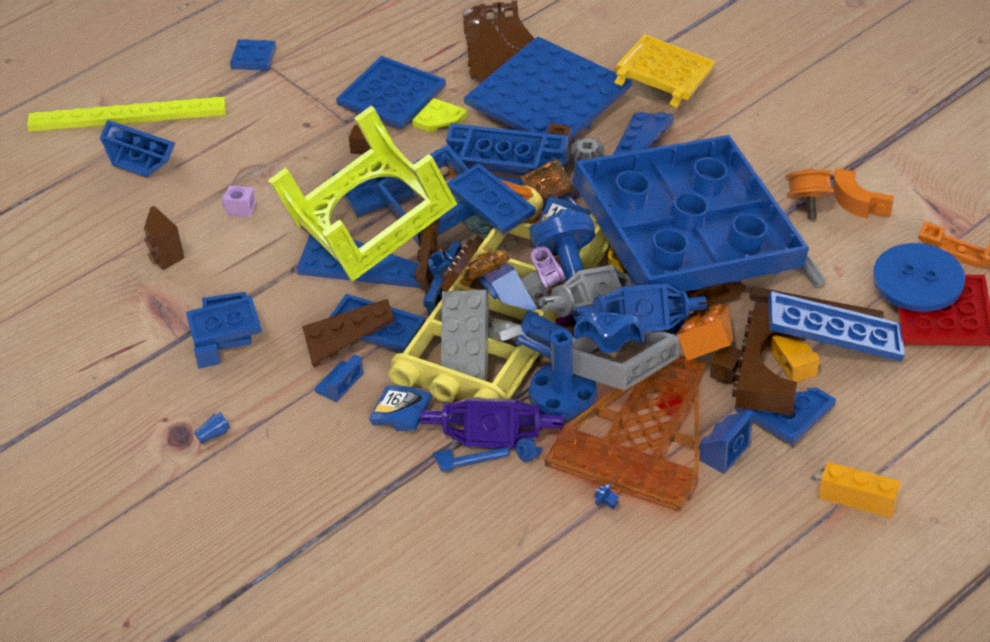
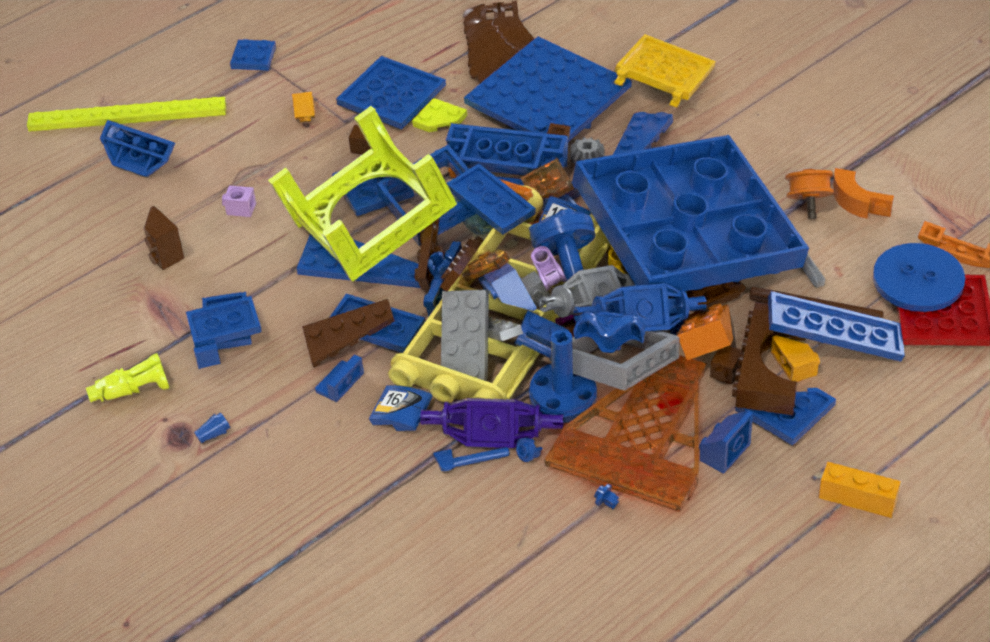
none -> neon yellow piece [86,353,170,402]
none -> light orange slope [292,92,316,122]

